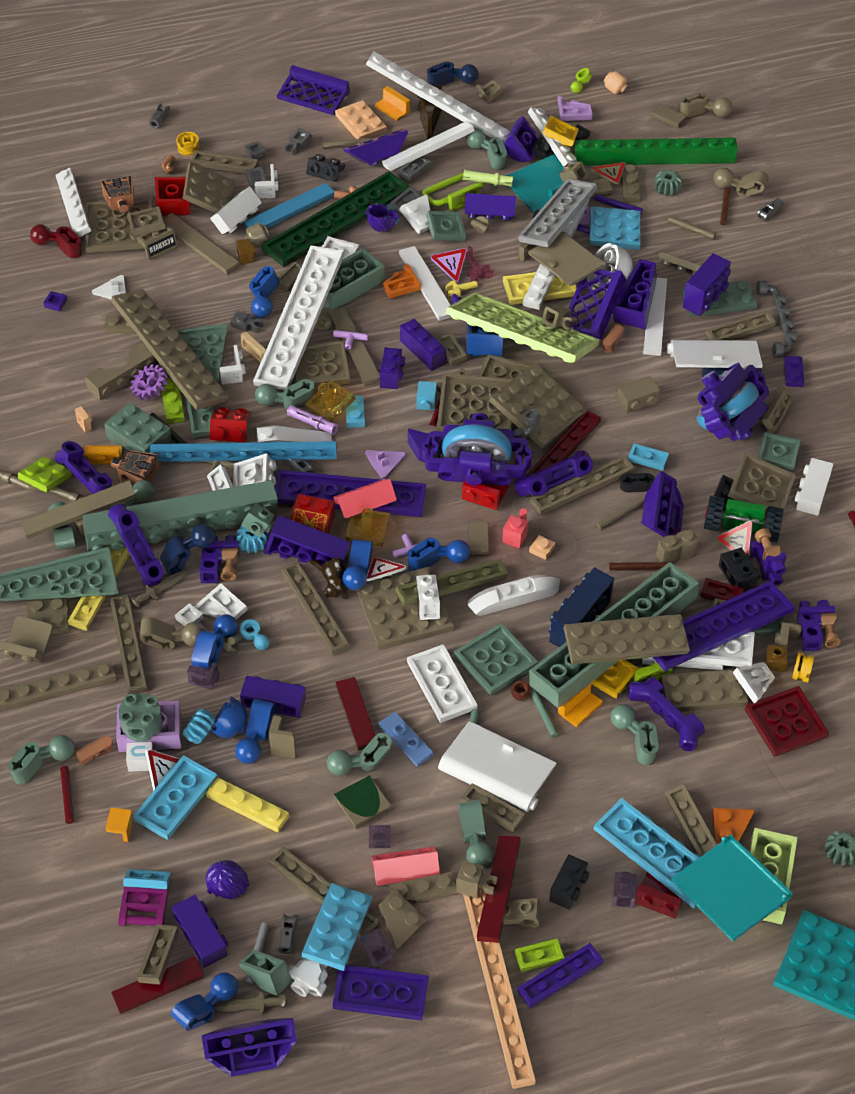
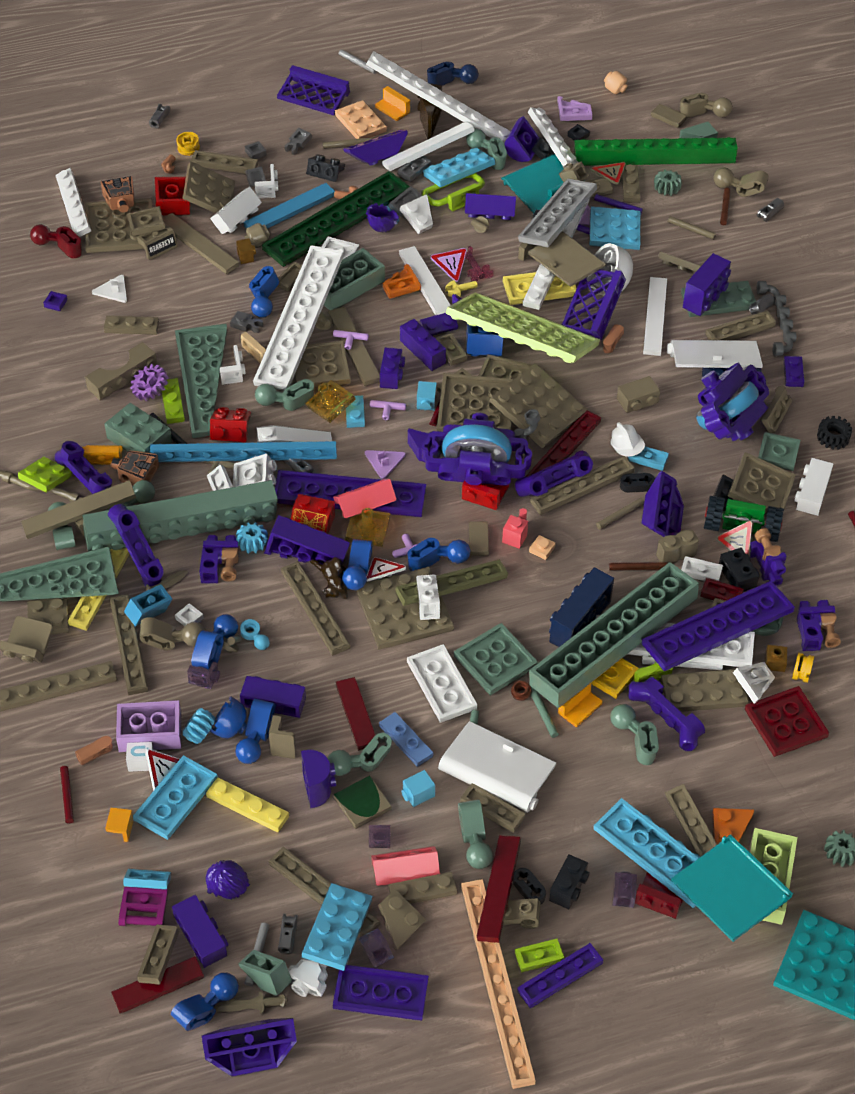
sand green beam [8,735,75,784] -> none
light nougat plate [75,406,93,433] -> none
dark tan plate [111,289,229,410] -> none
sand green brick [119,693,162,742] -> none
dark blue beam [159,523,215,576] -> none
white wing [194,584,248,620] -> none
sand green brick [241,503,275,538] -> none
lavender pin [287,405,338,435] -> none
sand green plate [426,211,466,241] -> none
dark tan brick [456,861,498,898] -> none
yellowish green pin [463,169,513,187] -> none
white brick [468,575,560,616] -> none
dark tan bracket [476,79,503,104] -> none
dark tan brick [542,304,576,331] -> none
yellow plate [543,115,579,147] -> none
dark tan plate [563,614,690,665] -> none
lime plate [570,68,592,93] -> none
dark purple wedge [612,259,657,329] -> none
dark tan bracket [774,622,802,647] -> none
none -> dark azure brick [124,584,172,626]
none -> dark purple brick [301,750,336,808]
none -> light grey bar [339,49,377,74]
none -> lavender piece [370,400,406,420]
none -> medium azure brick [401,770,435,807]
none -> dark purple plate [420,313,459,336]
none -> medium azure plate [423,148,495,187]
none -> black beam [513,868,546,905]
none -> white piece [610,422,645,457]
none -> sand green slope [679,122,718,138]
none -> white plate [681,556,723,581]
none -> flat silver bar [749,294,775,315]
none -> black tyre [817,416,852,450]

